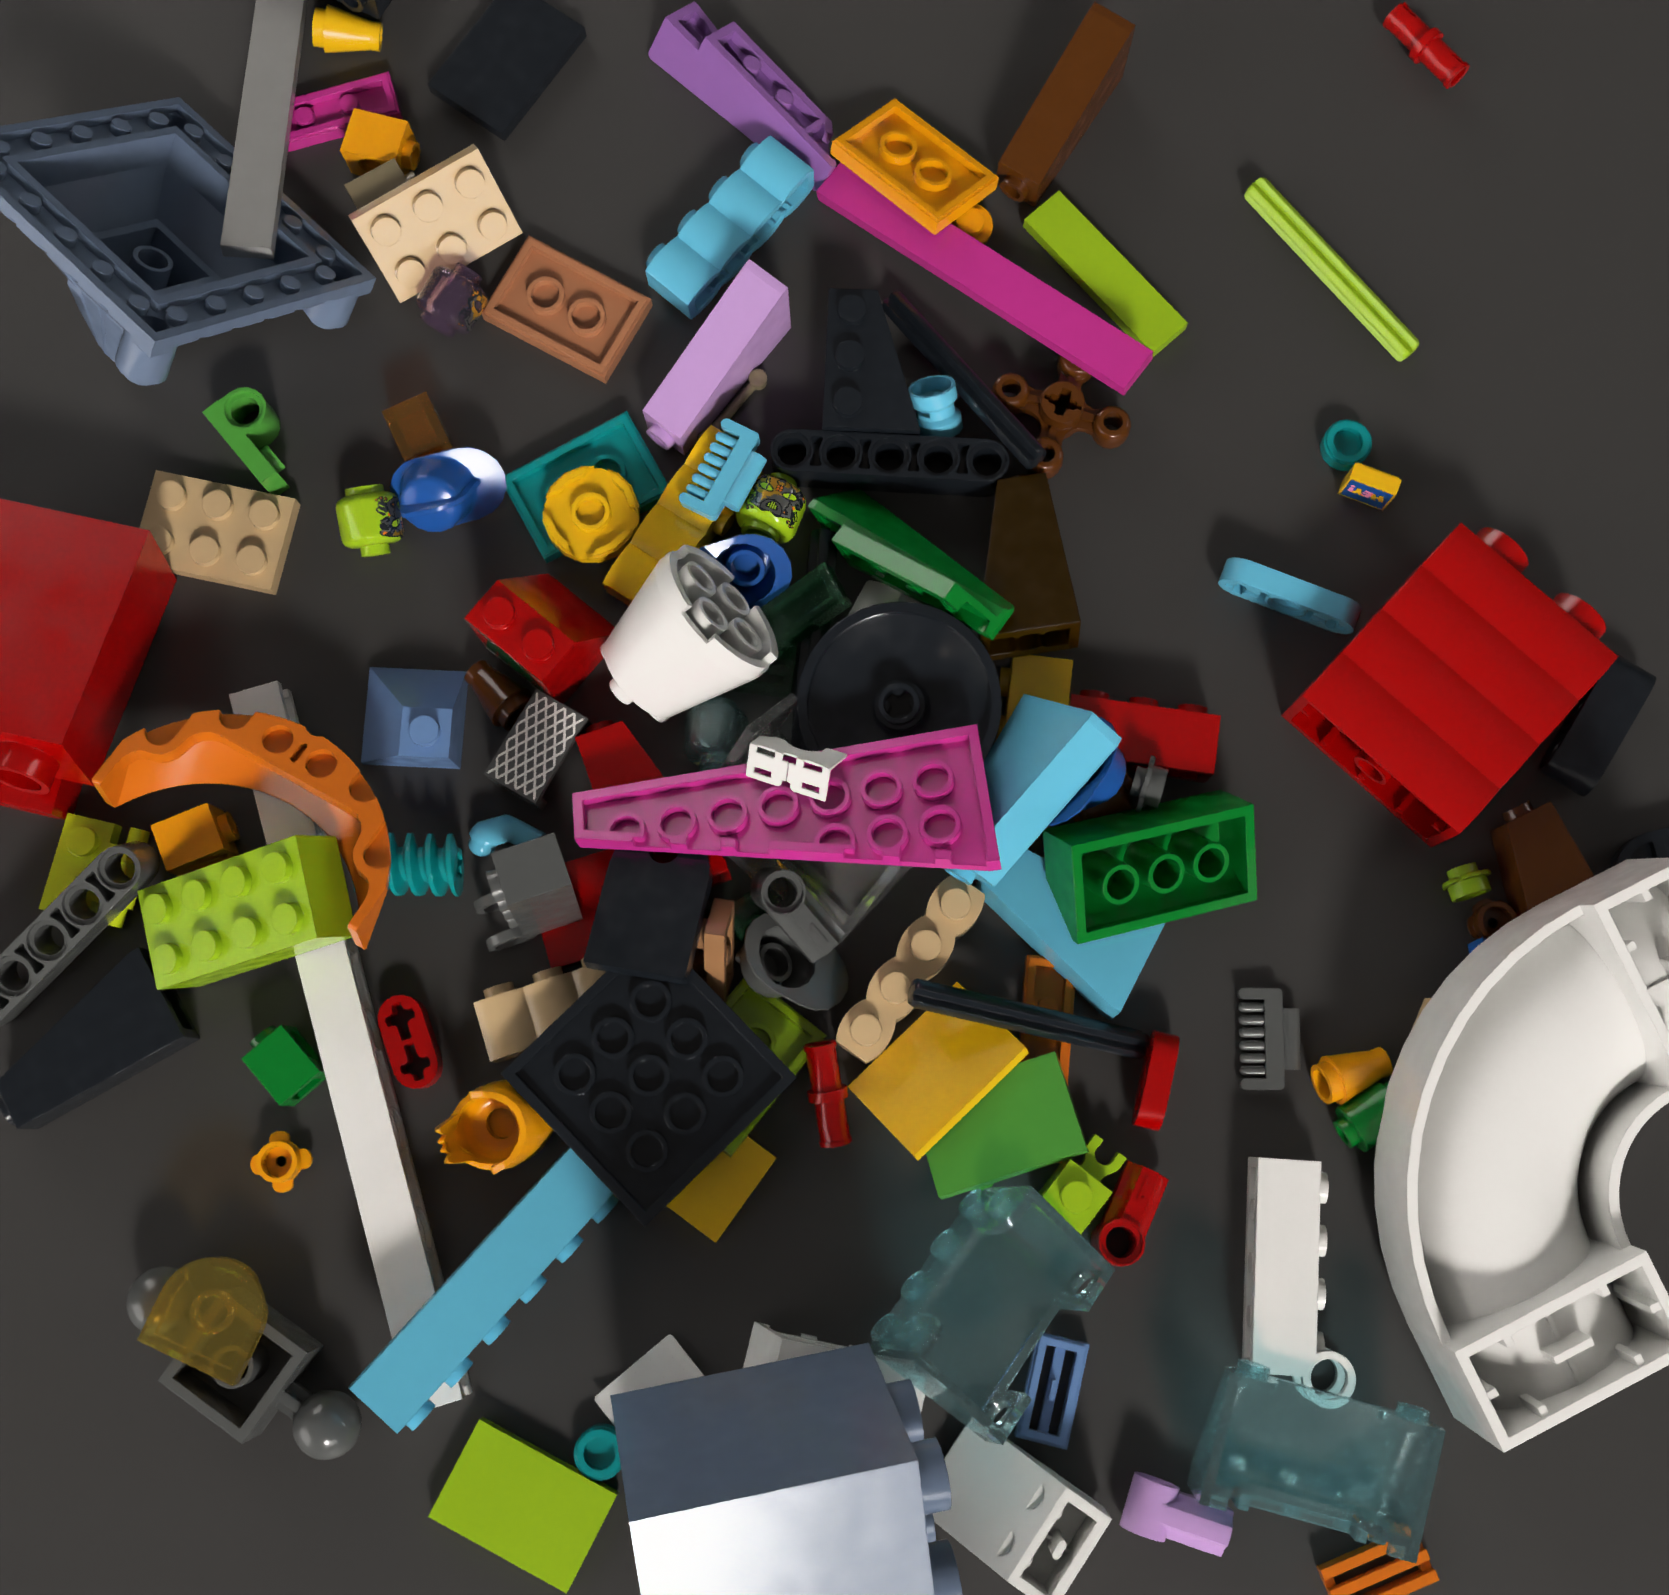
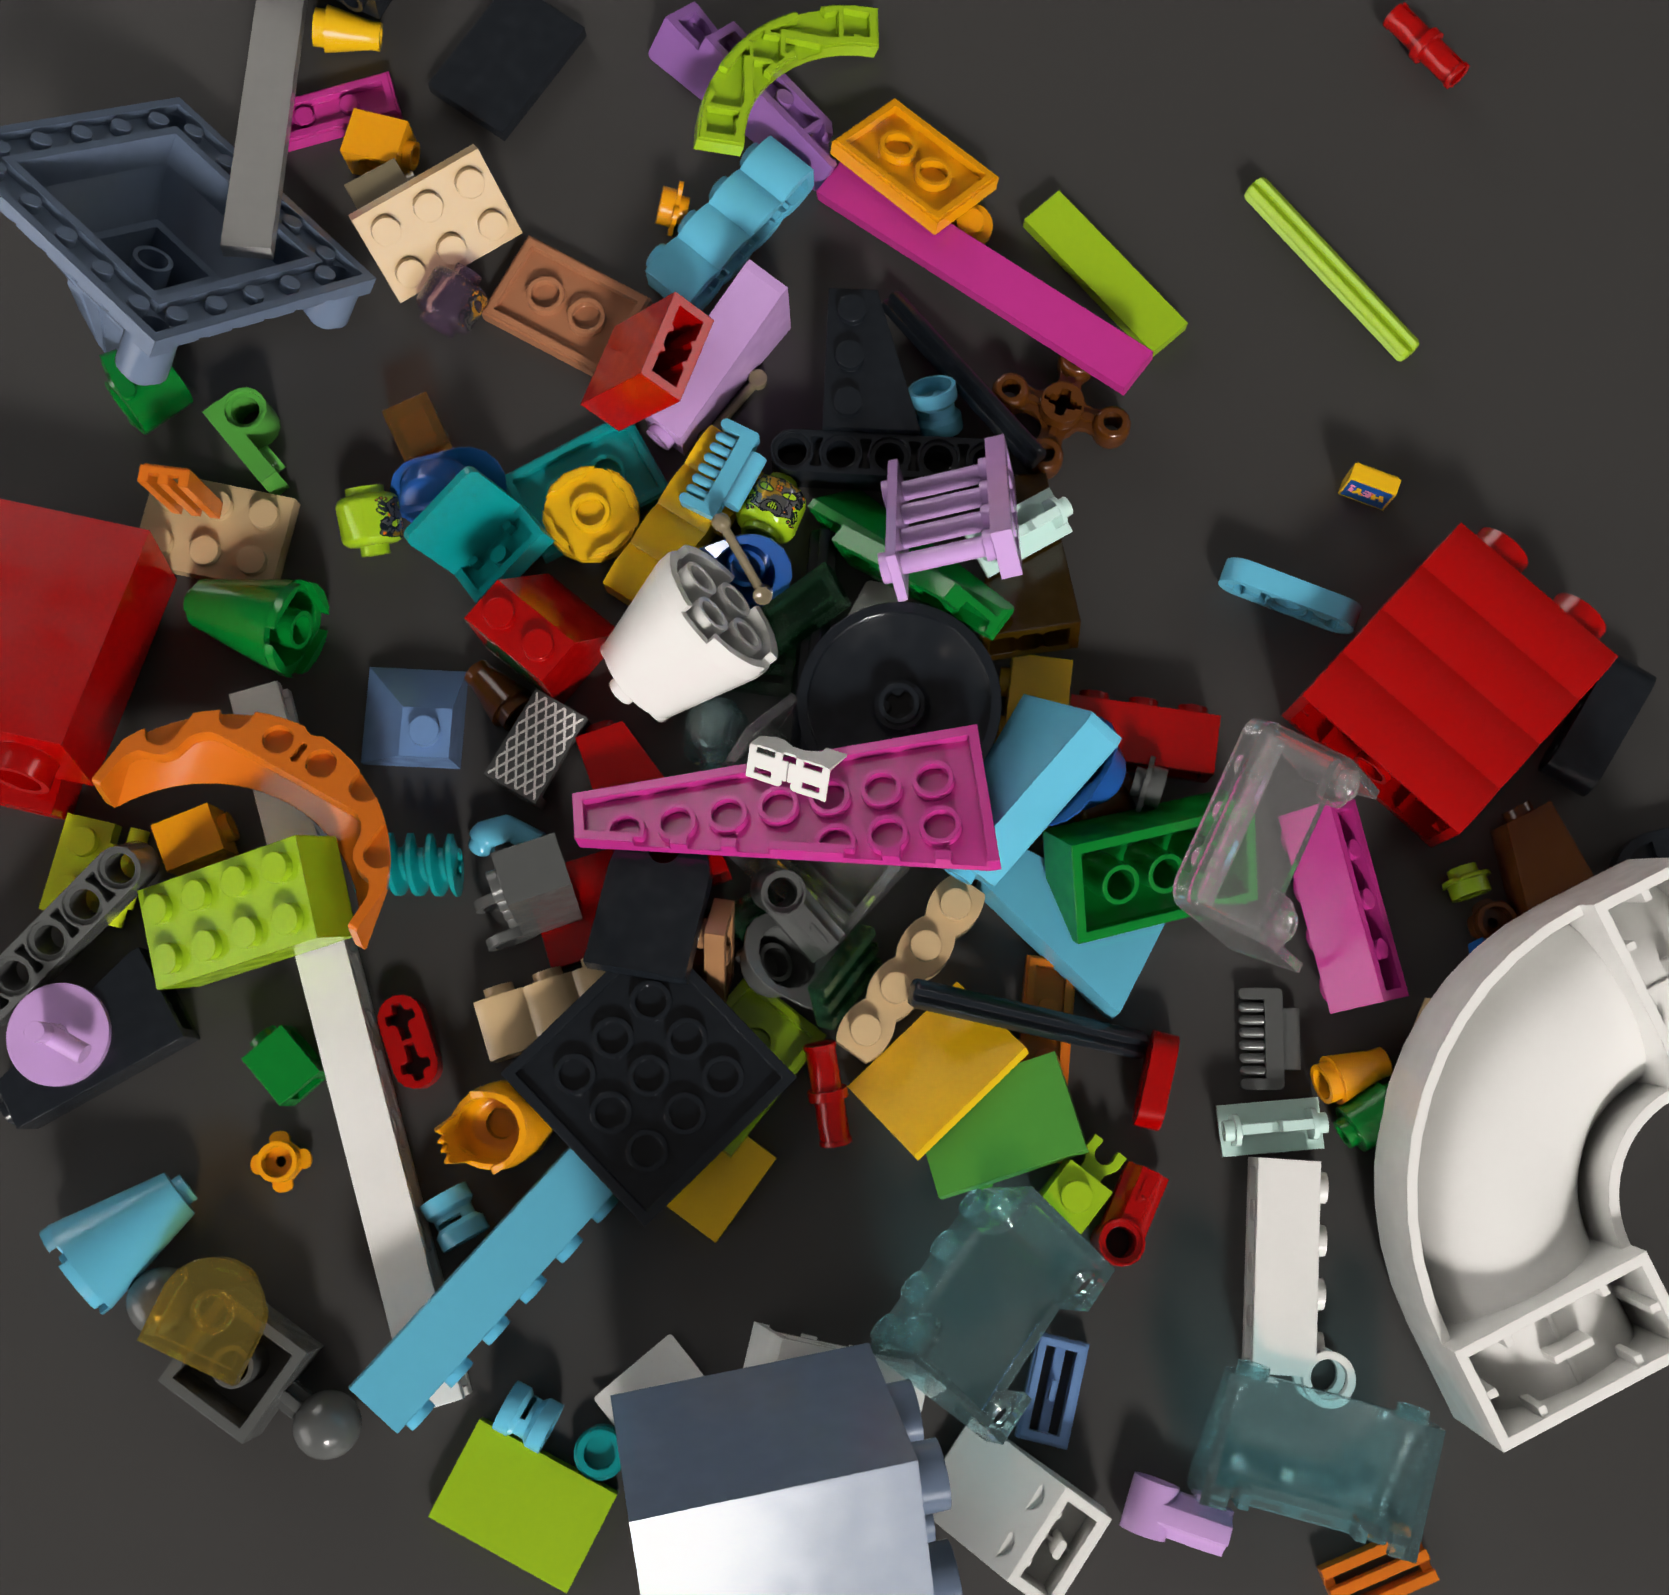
reddish brown slope [997,1,1136,207] -> none
teal tile [1320,419,1372,471] -> none
none -> lavender shield [6,983,112,1087]
none -> medium azure cone [39,1172,198,1315]
none -> green piece [99,349,193,435]
none -> orange tile [137,463,223,519]
none -> green cone [183,579,329,678]
none -> teal bracket [404,466,555,604]
none -> medium azure wheel [419,1181,490,1253]
none -> medium azure wheel [492,1380,564,1454]
none -> red brick [580,291,714,431]
none -> light orange plate [655,180,690,237]
none -> lime tile [693,5,879,157]
none -> dark tan hinge [711,512,773,605]
none -> clear green tile [808,924,882,1030]
none -> lavender fence [878,434,1023,602]
none -> light aqua hinge [965,487,1073,578]
none -> clear windscreen [1173,718,1380,973]
none -> light aqua hinge [1216,1097,1329,1157]
none -> dark pink brick [1277,799,1409,1014]

